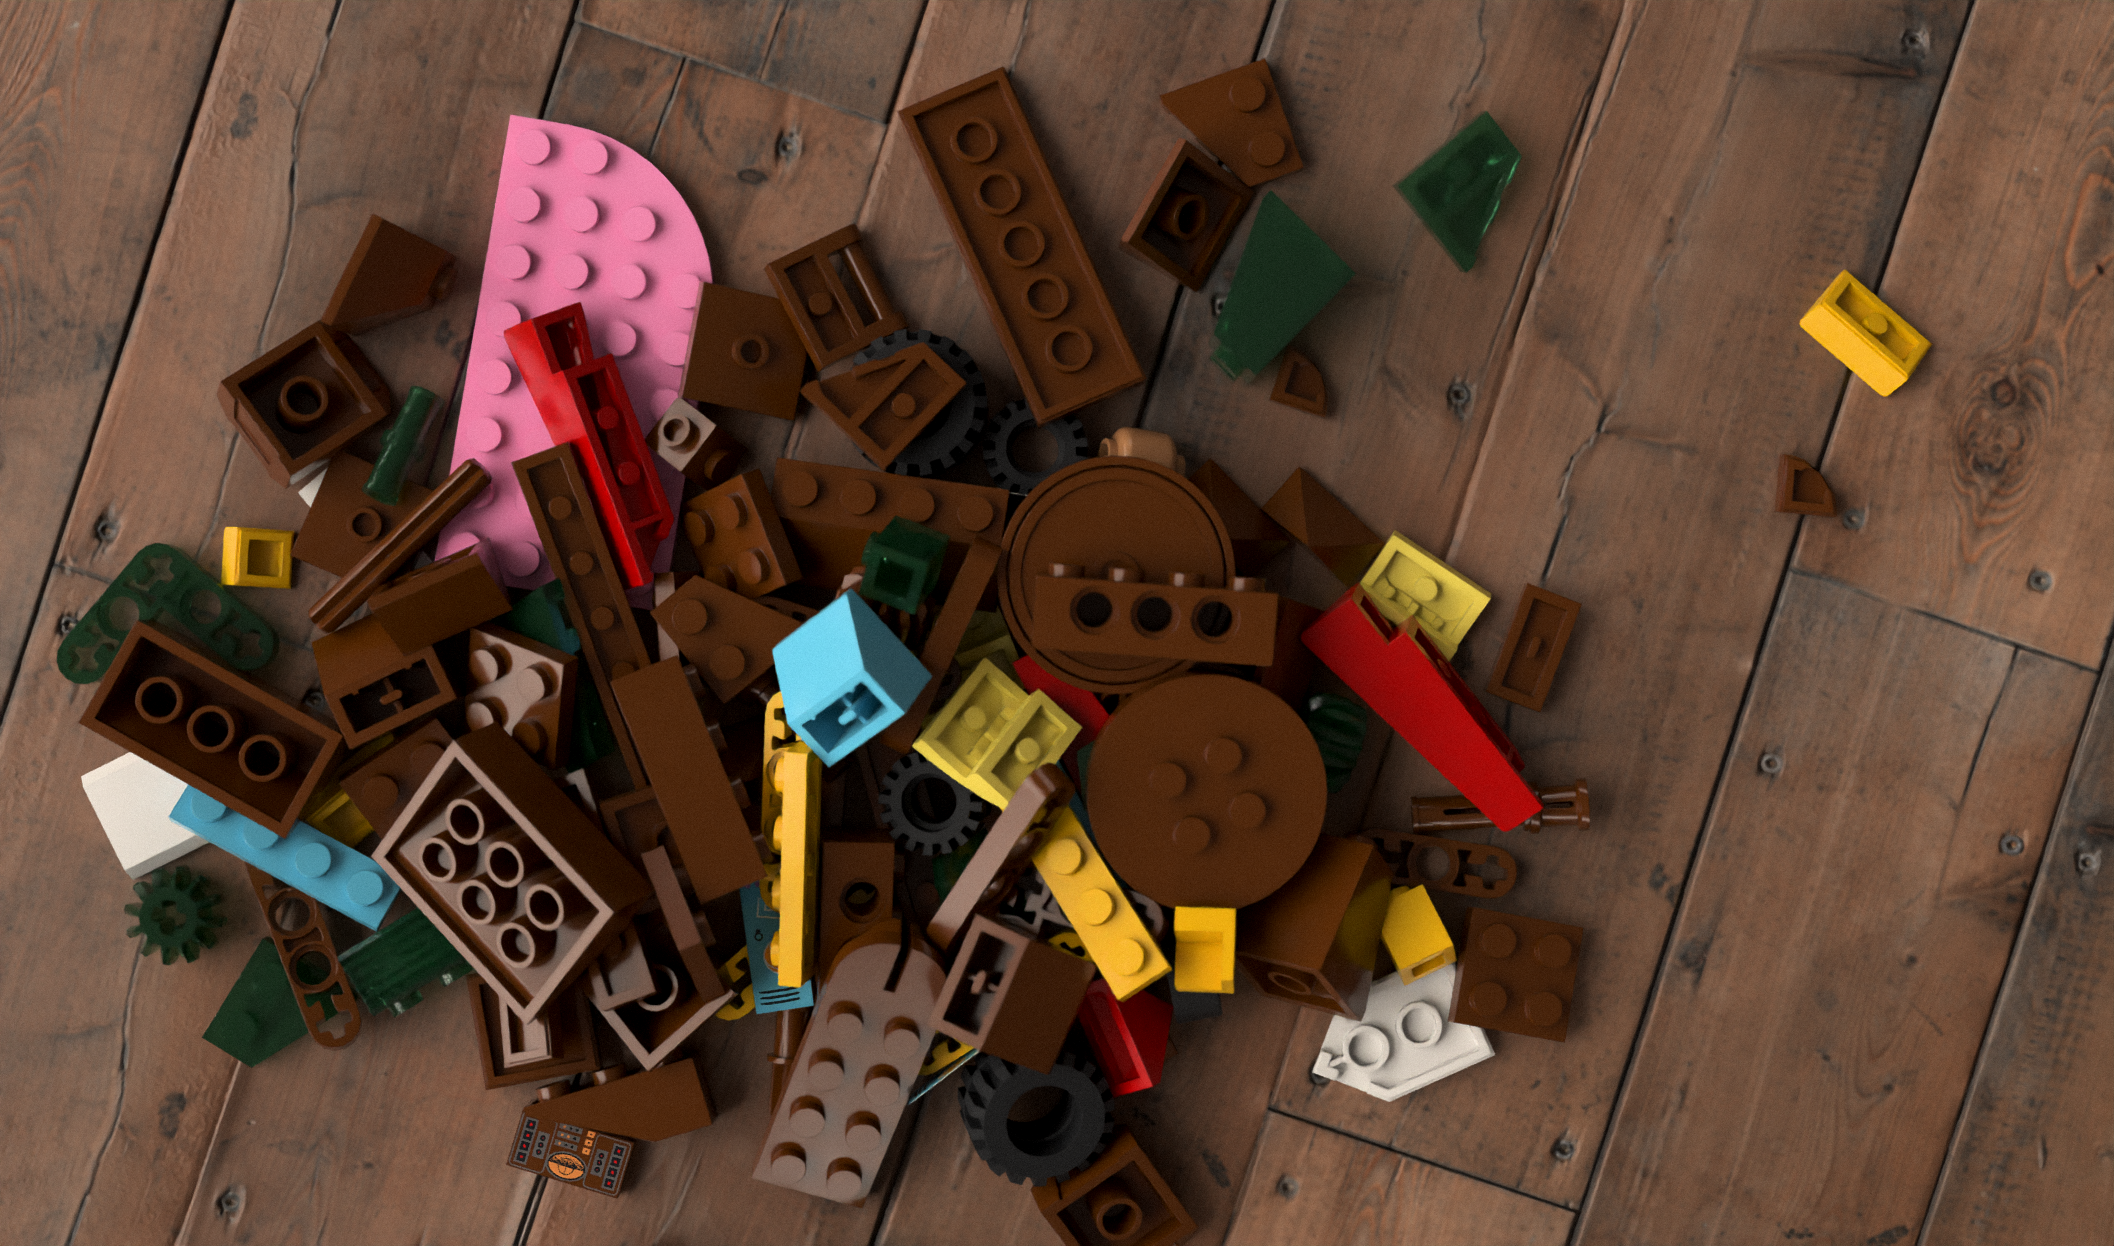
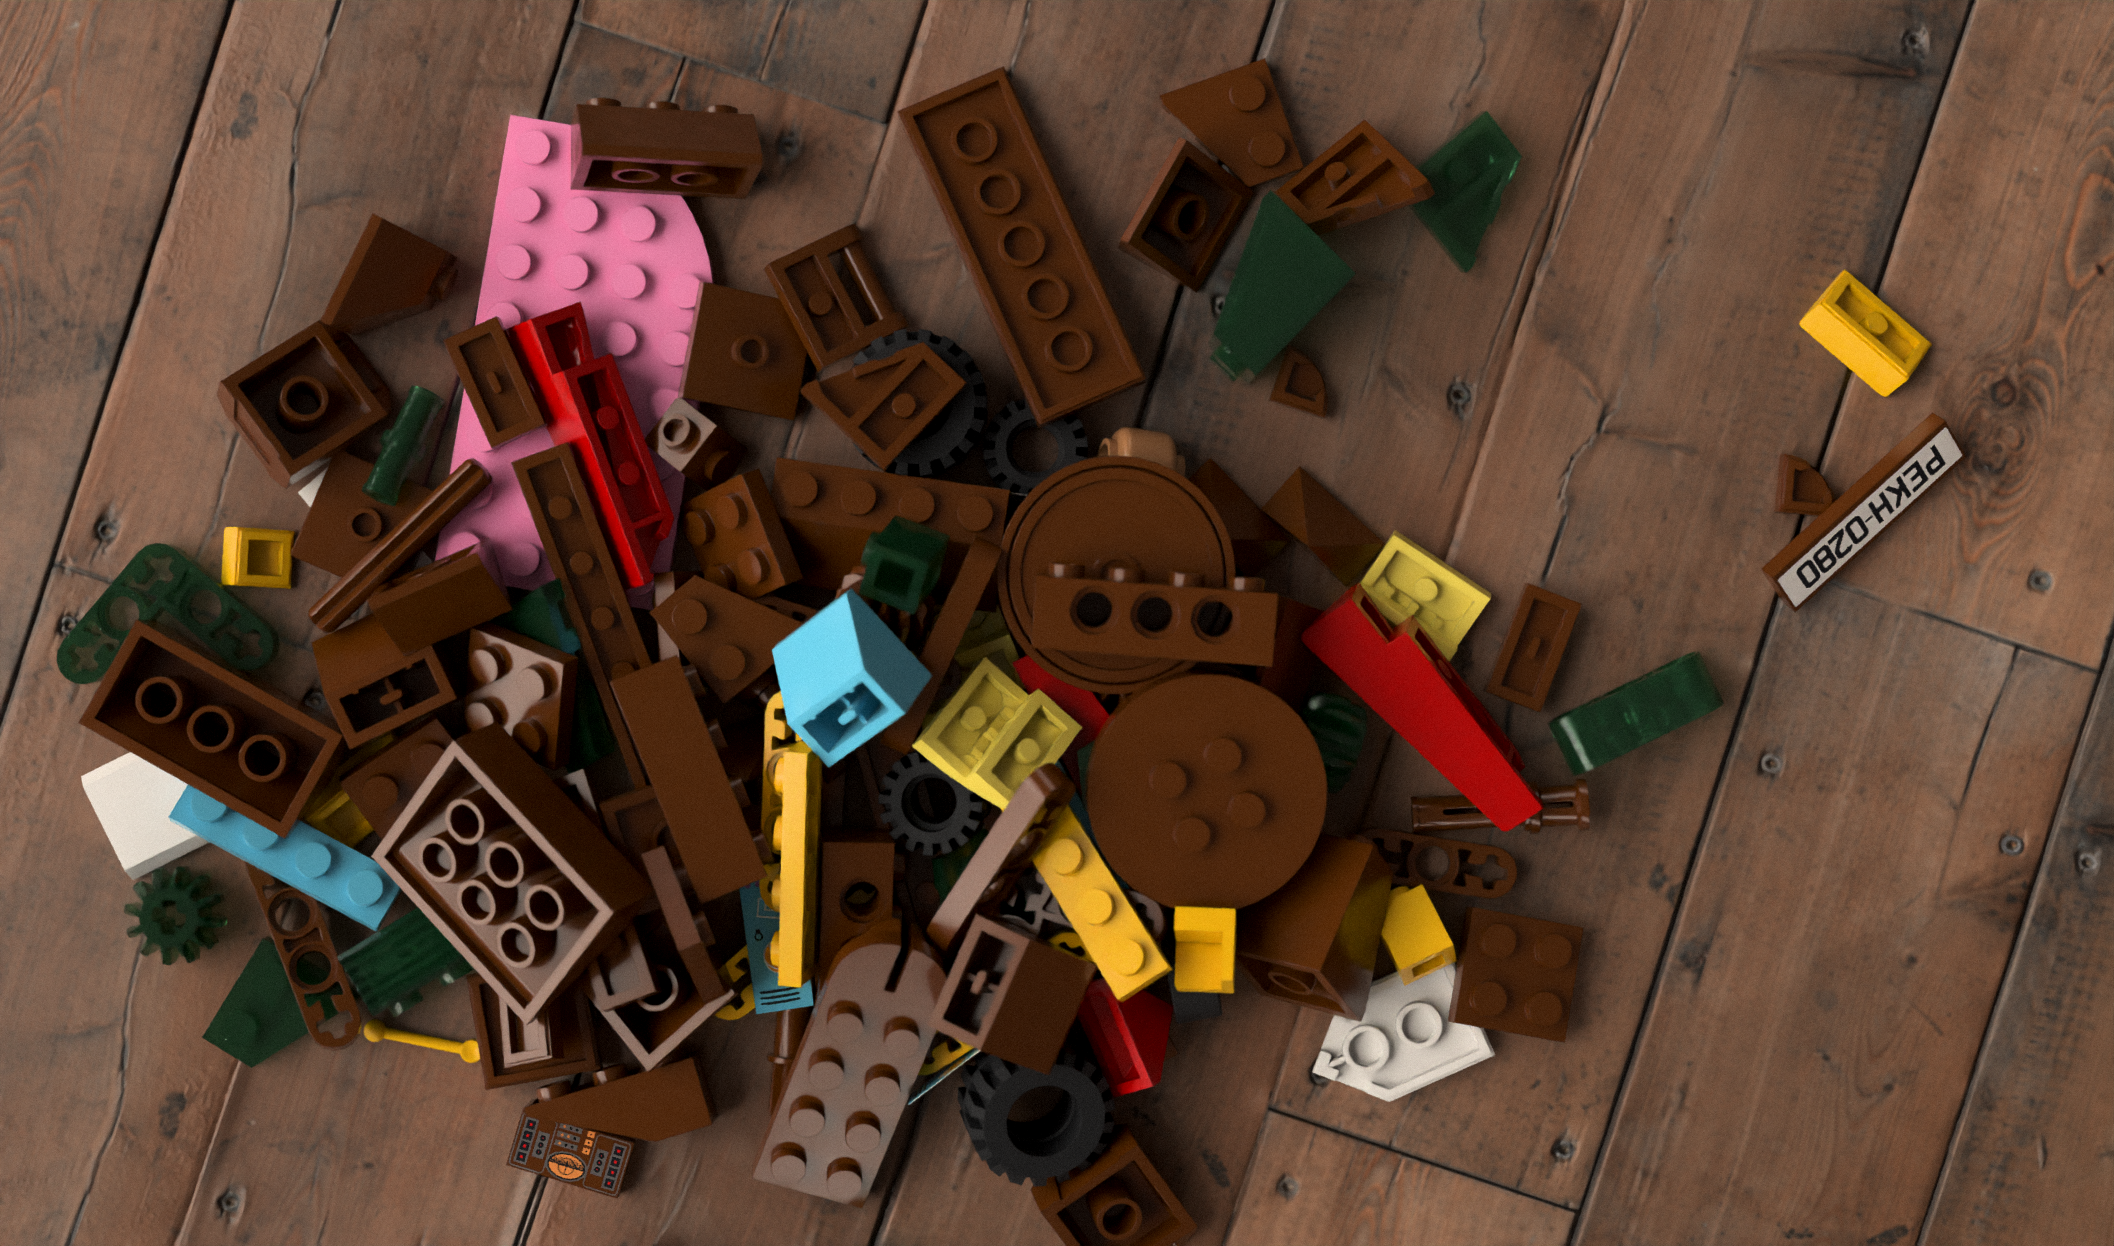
none -> yellow hinge [364,1019,480,1063]
none -> reddish brown plate [443,316,548,449]
none -> reddish brown slope [570,98,762,199]
none -> reddish brown wing [1275,119,1435,237]
none -> clear green beam [1548,650,1724,776]
none -> tile [1761,413,1967,612]

